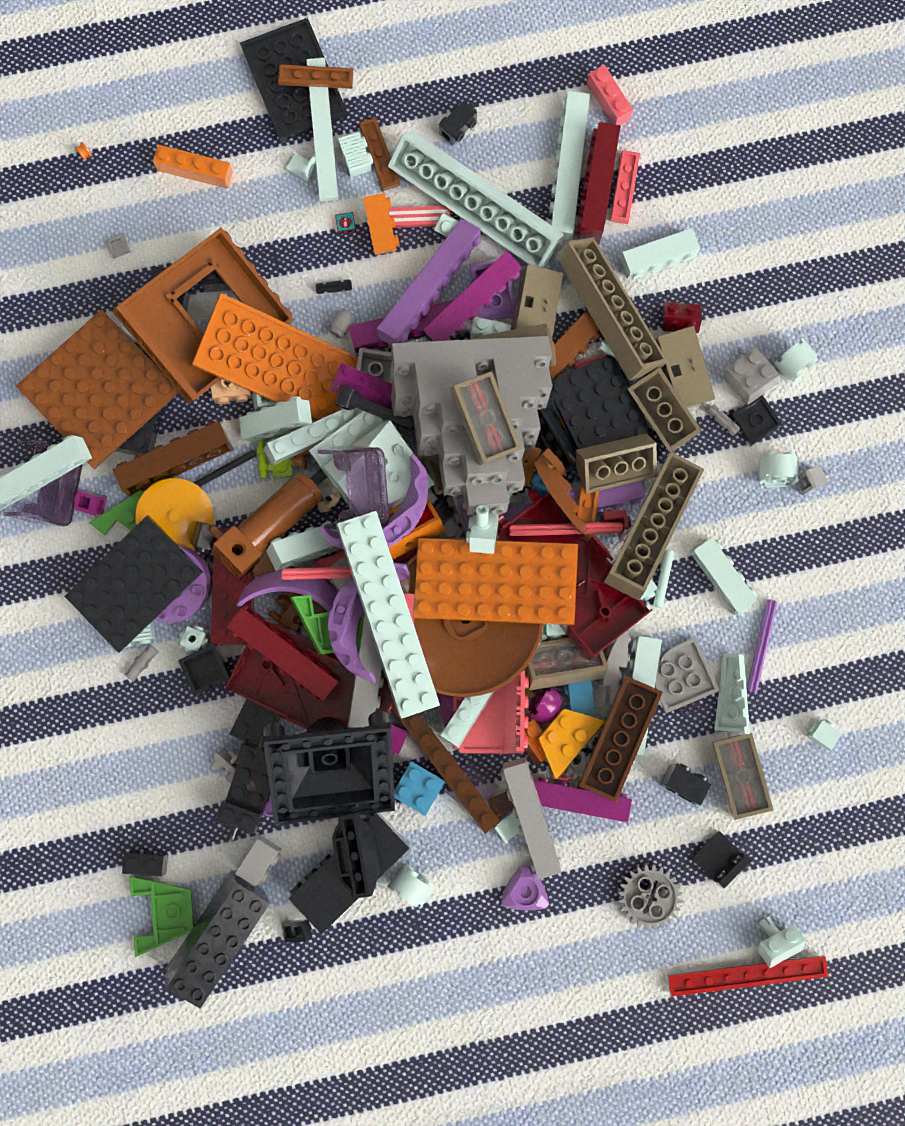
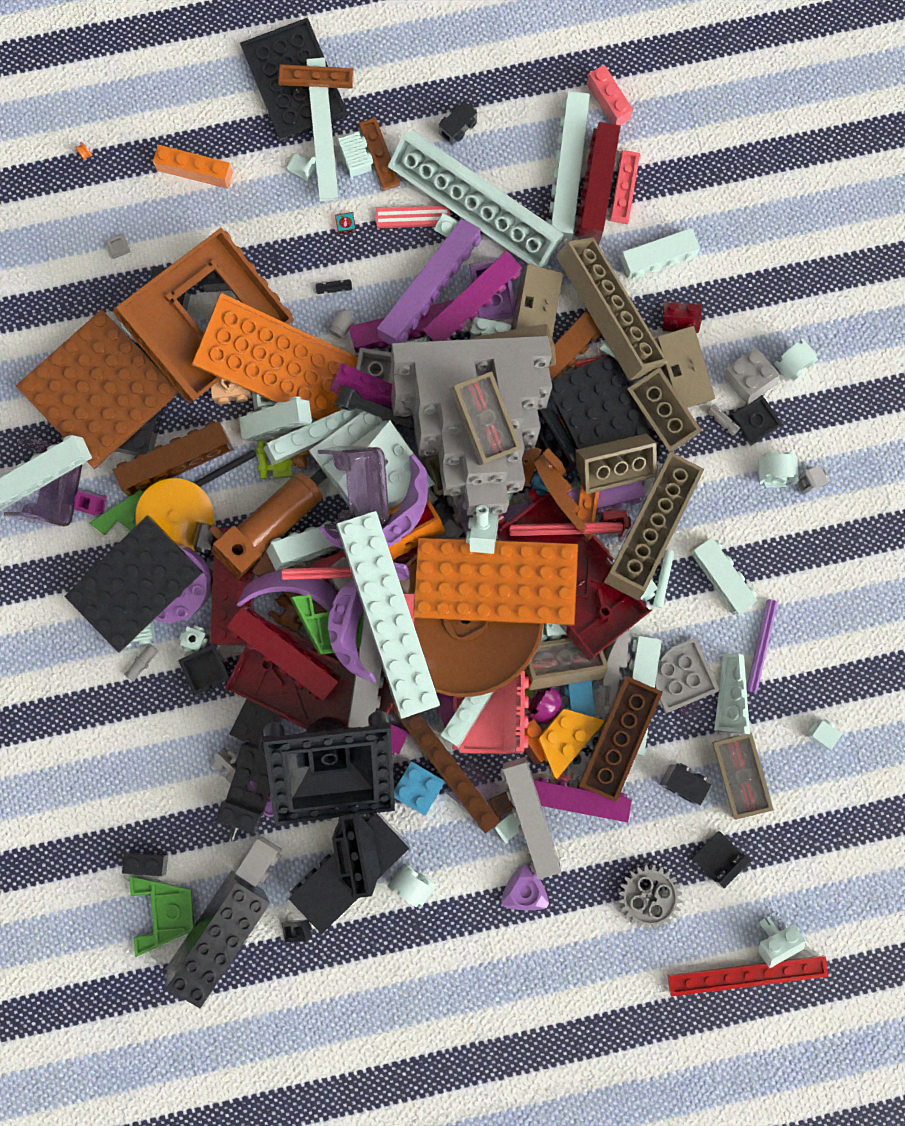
tan piece [318,492,341,513] -> none
orange brick [363,193,400,255] -> none

